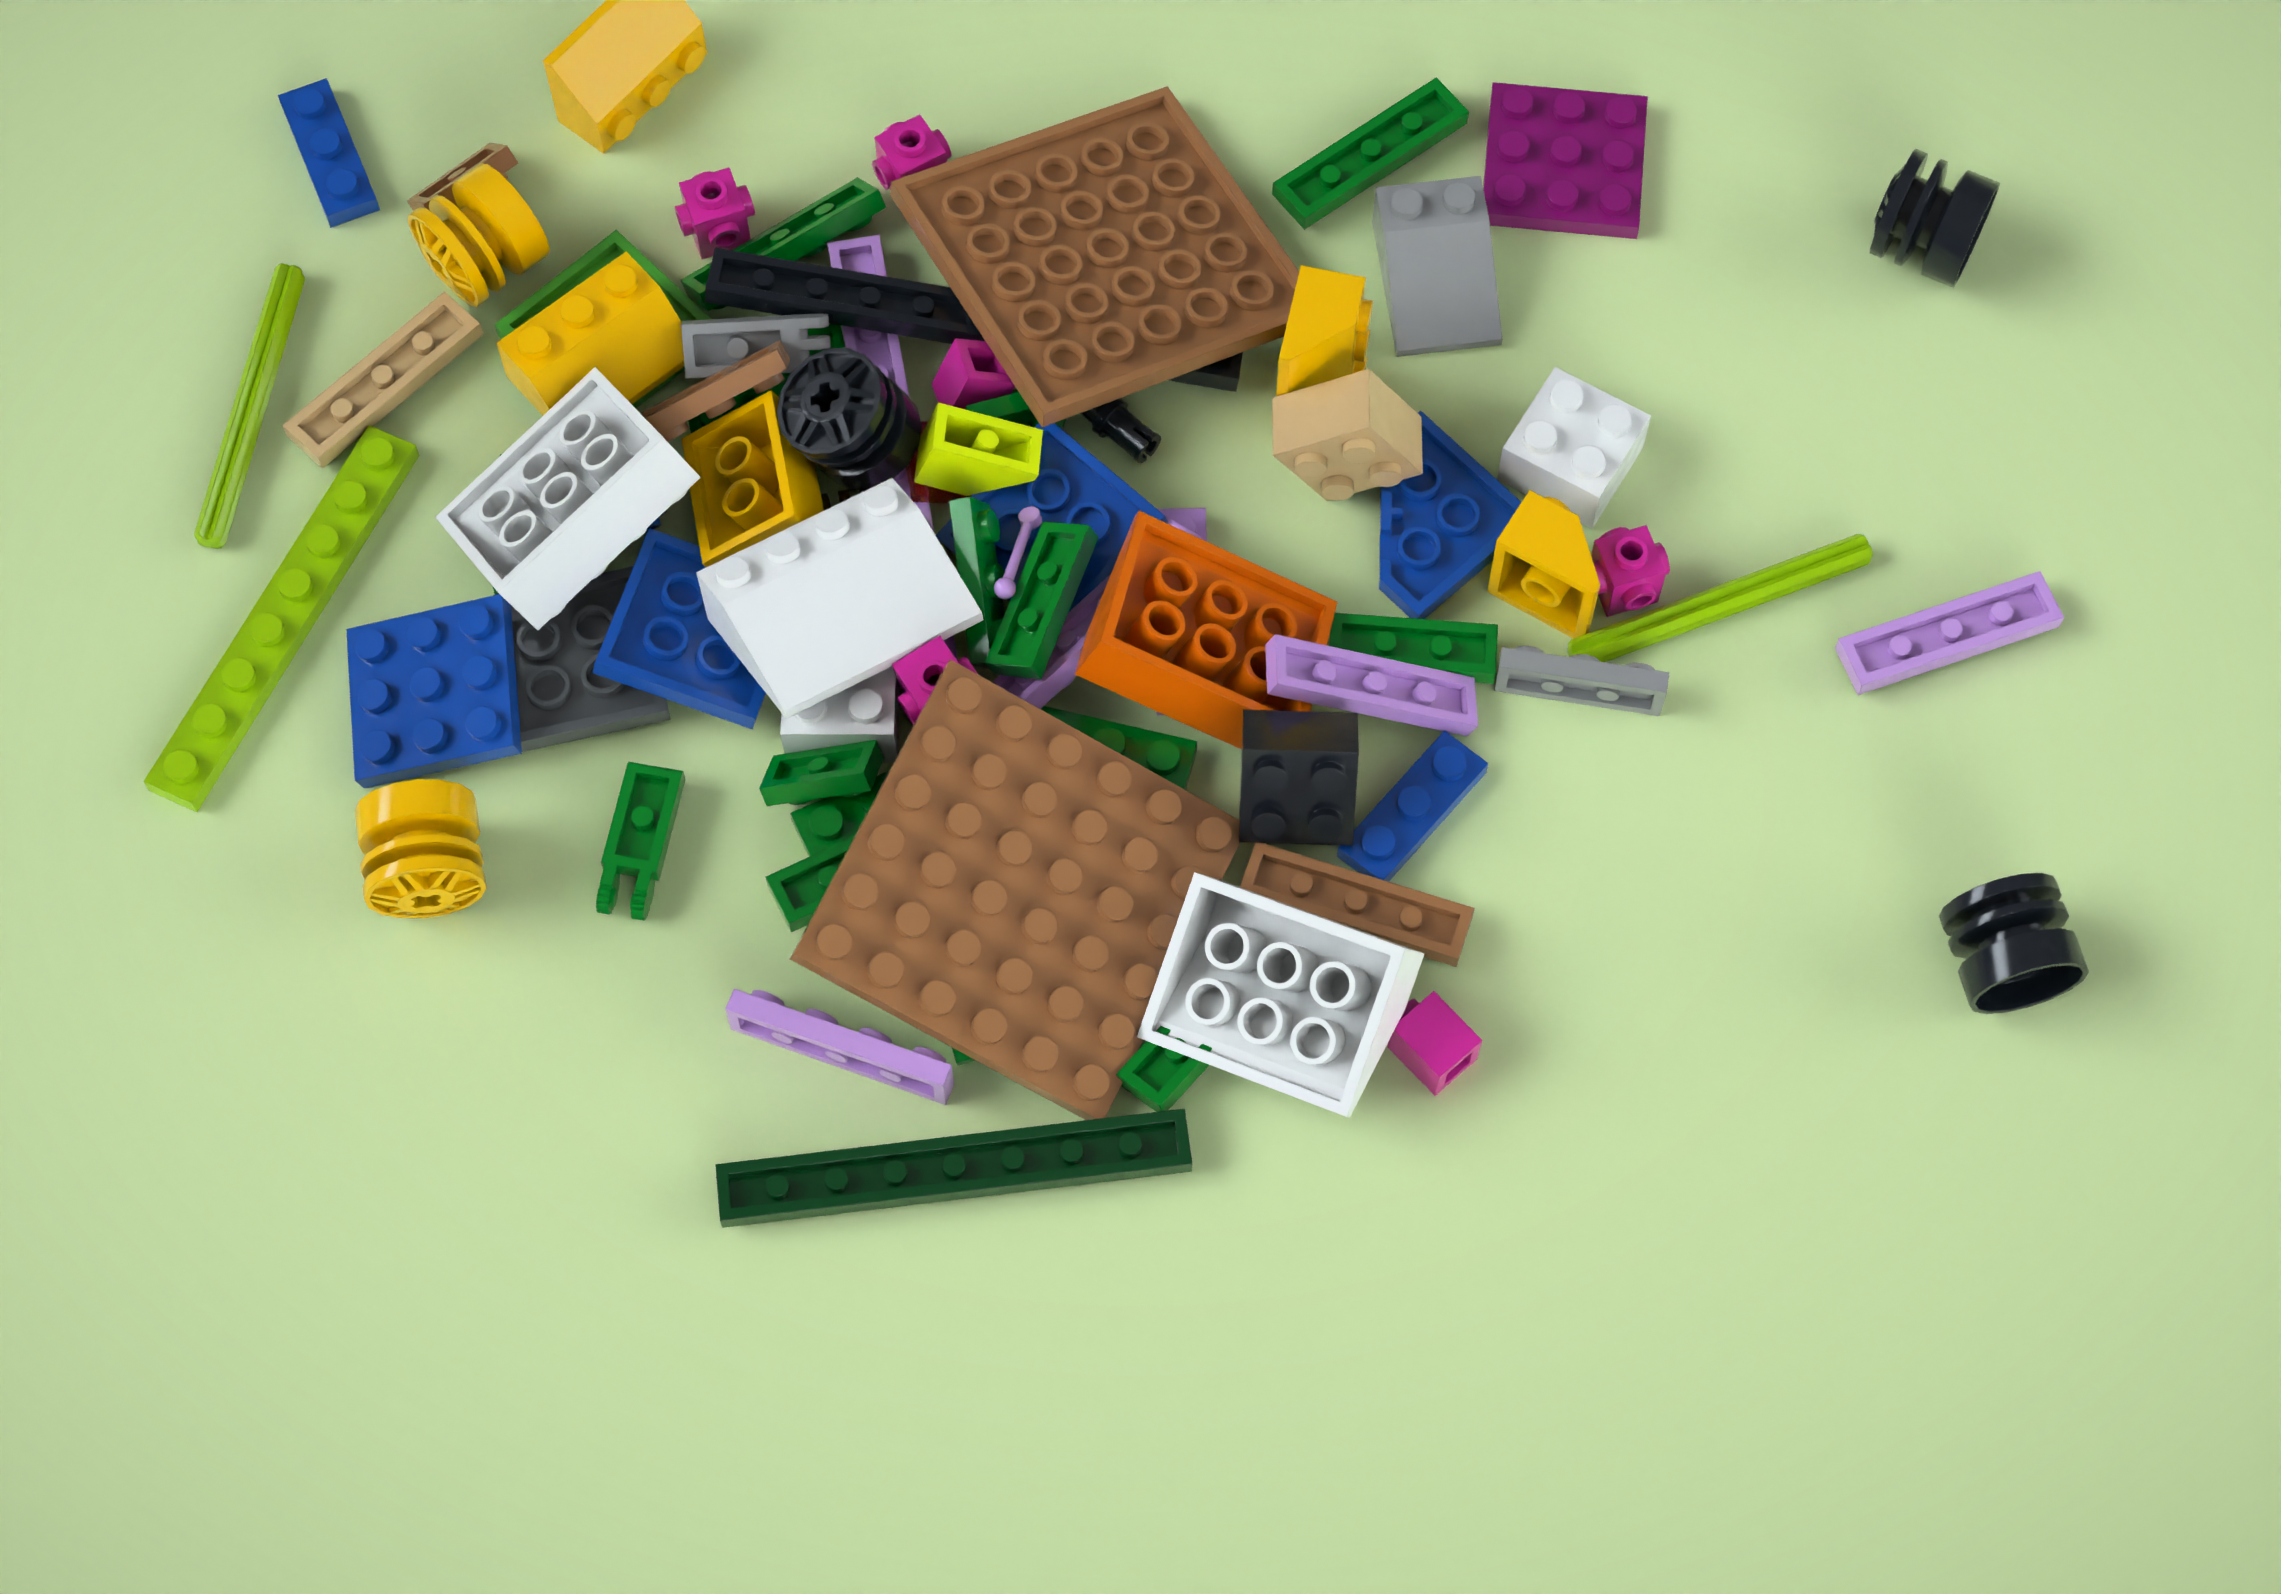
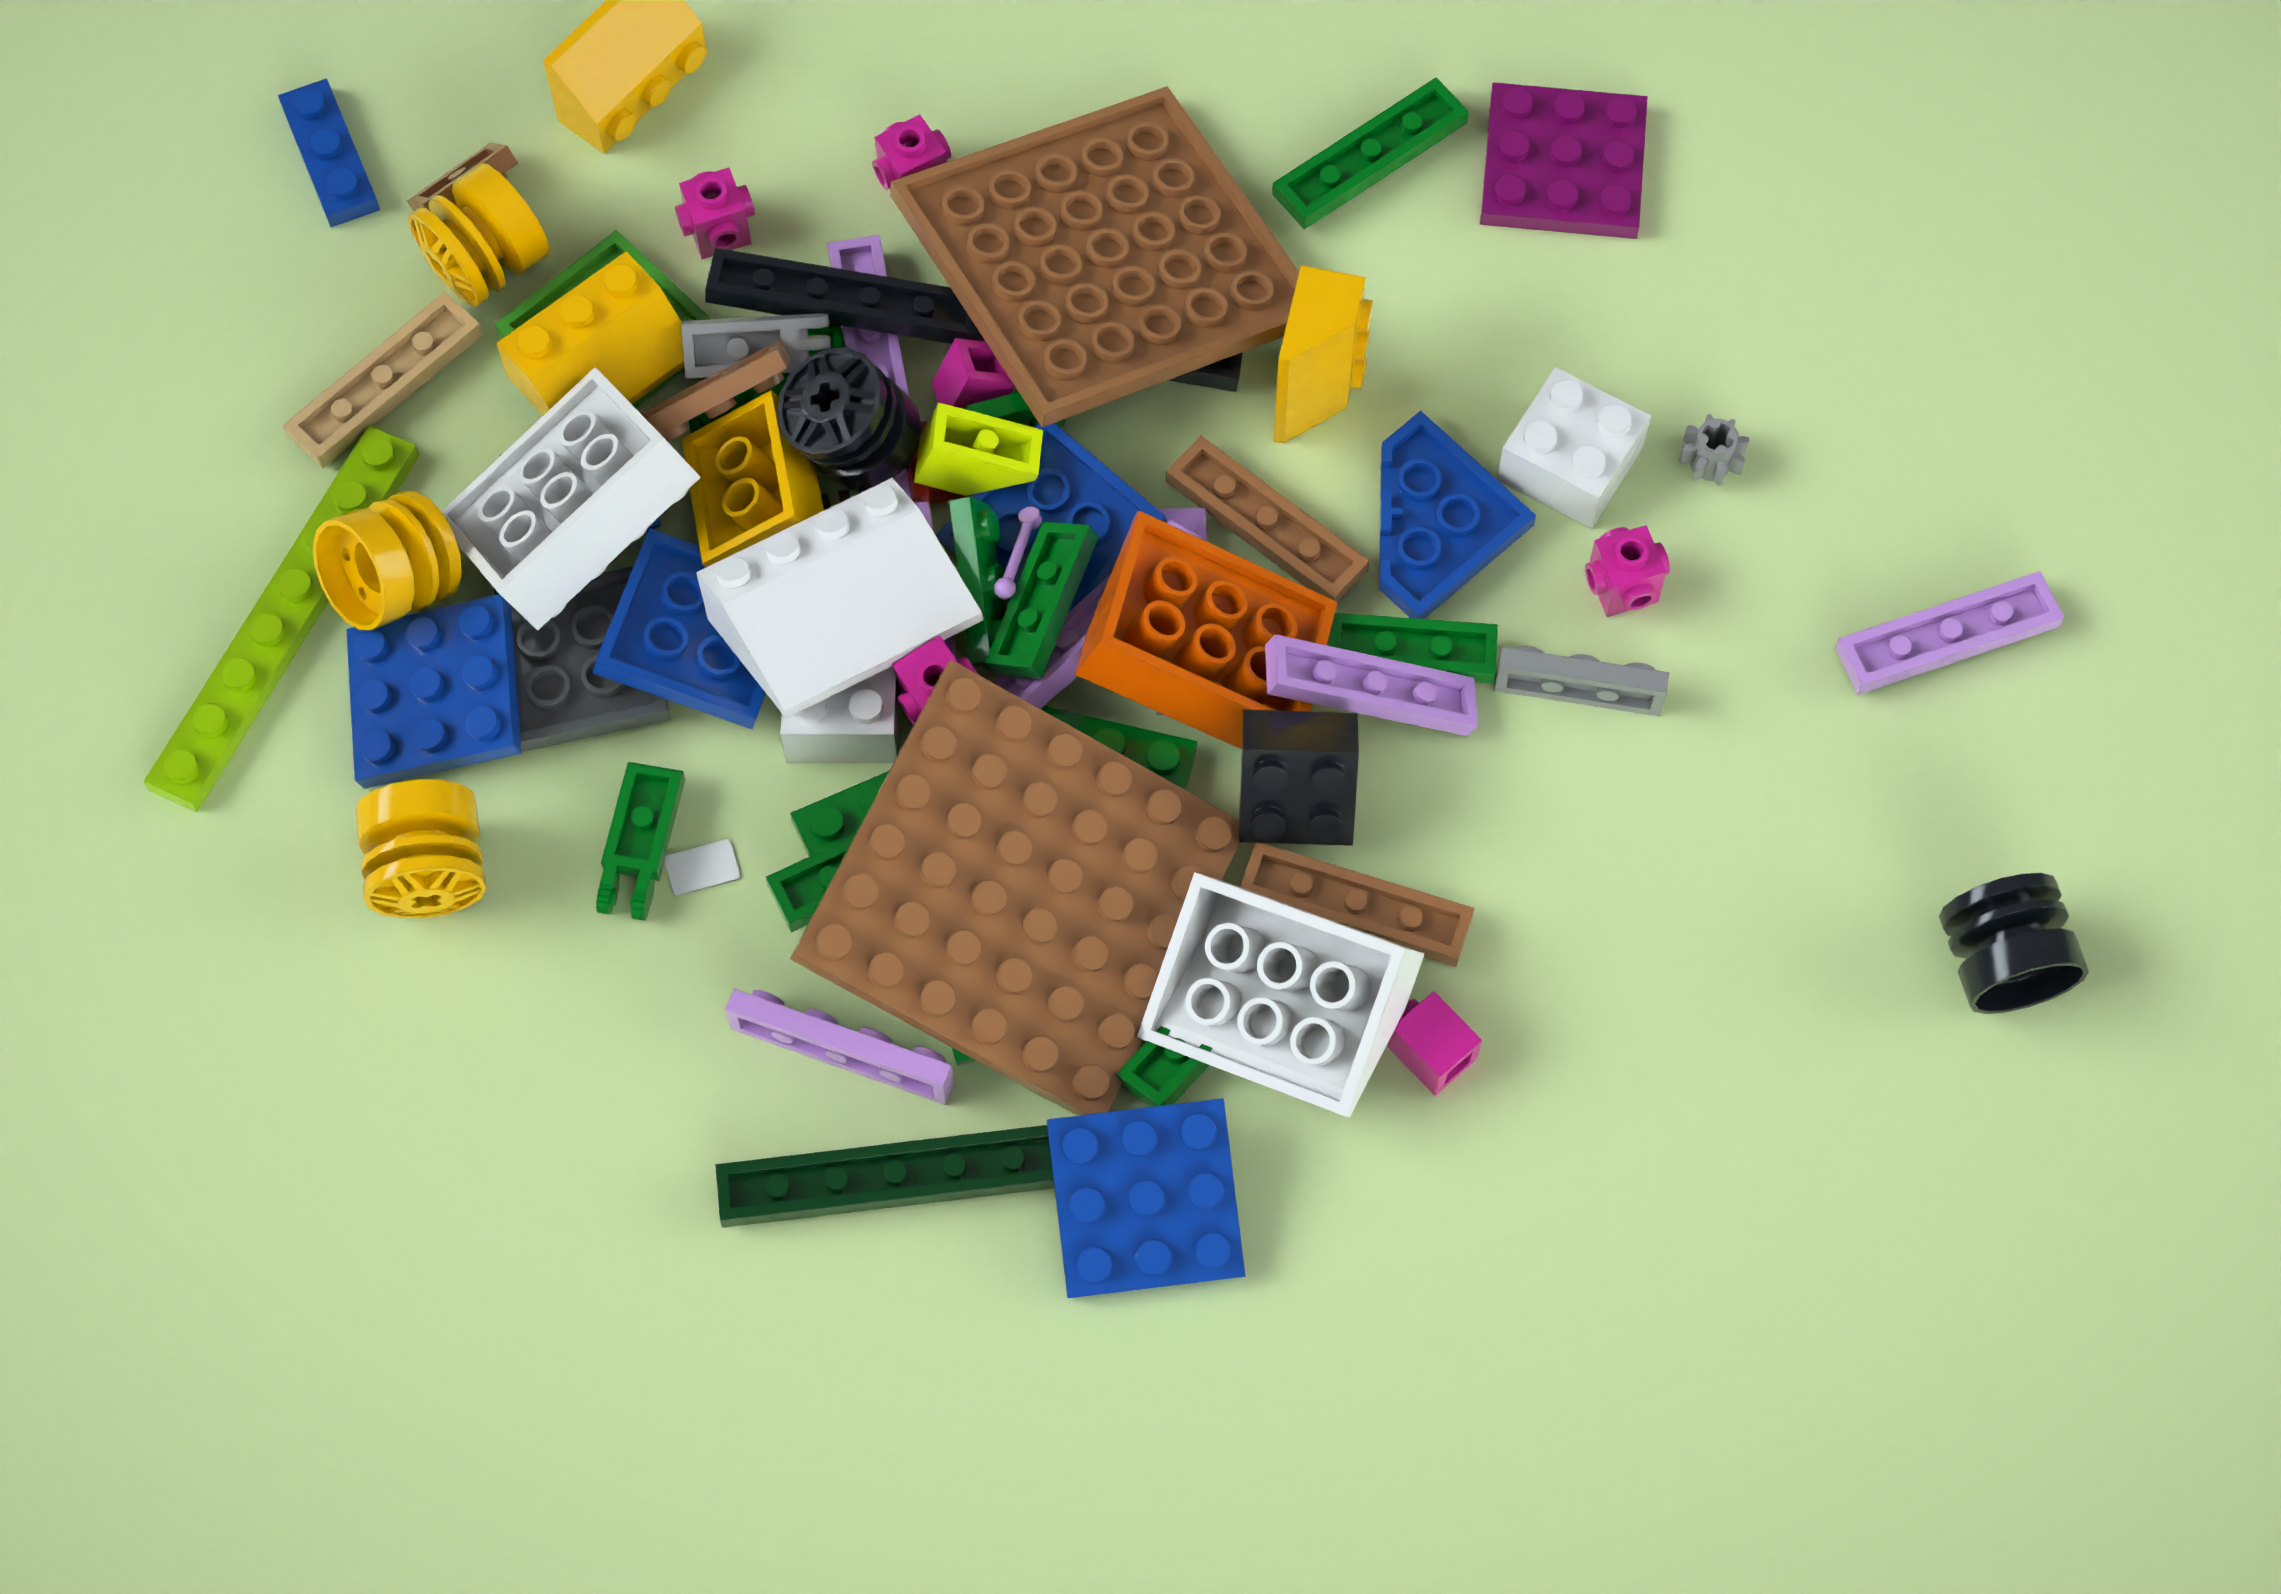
lime axle [194,263,305,549] -> none
green plate [680,177,886,311] -> none
green plate [759,740,884,806] -> none
black pin [1080,398,1161,463] -> none
tan brick [1272,369,1423,501] -> none
blue plate [1337,730,1488,882] -> none
light grey slope [1372,176,1502,357] -> none
yellow slope [1487,490,1600,639] -> none
lime axle [1567,534,1873,662] -> none
black wheel [1870,149,2000,288] -> none
none -> yellow wheel [313,491,462,630]
none -> white sticker [664,839,740,896]
none -> blue plate [1047,1098,1246,1298]
none -> medium nougat plate [1166,436,1369,603]
none -> light grey gear [1679,414,1750,486]

